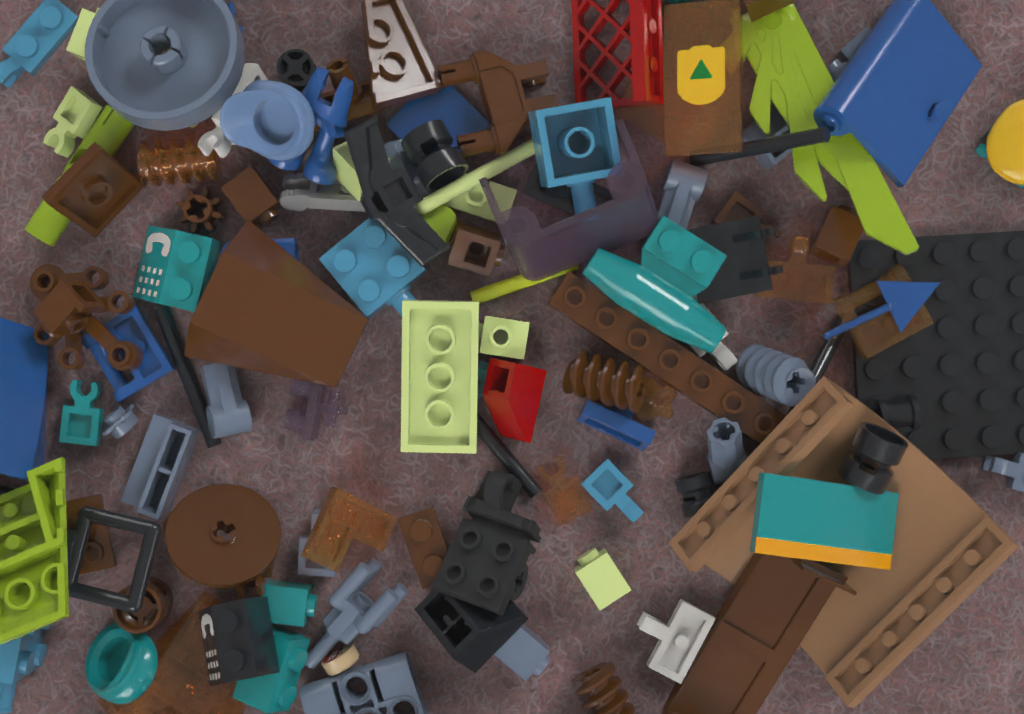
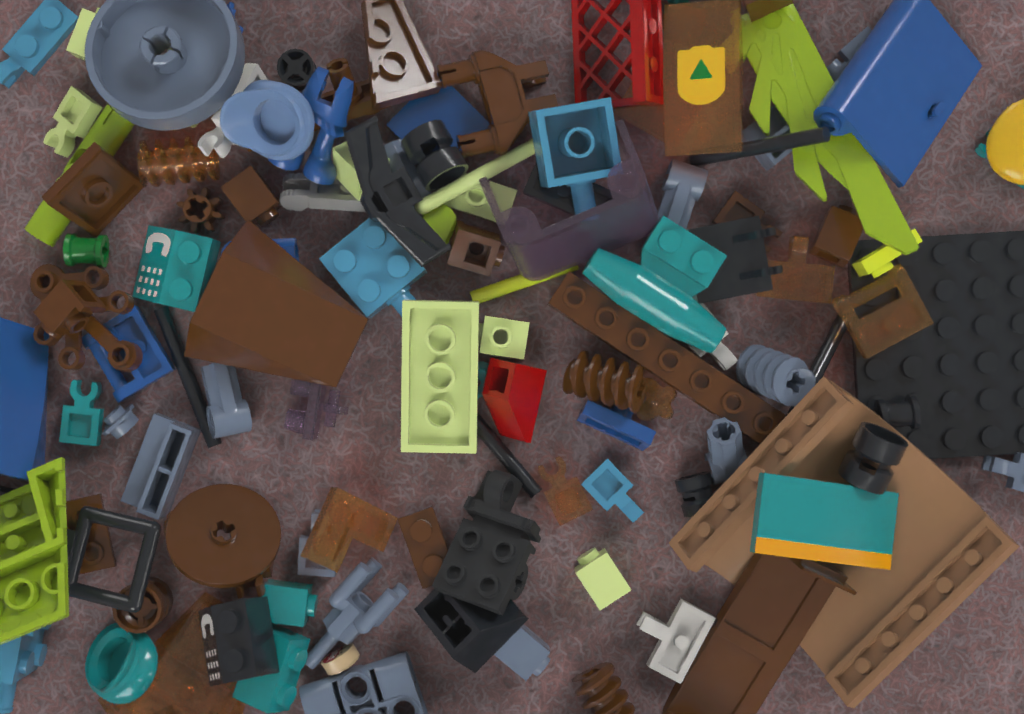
blue piece [823,281,940,340] -> none
none -> green bush [63,233,109,268]
none -> neon yellow plate [852,228,923,278]

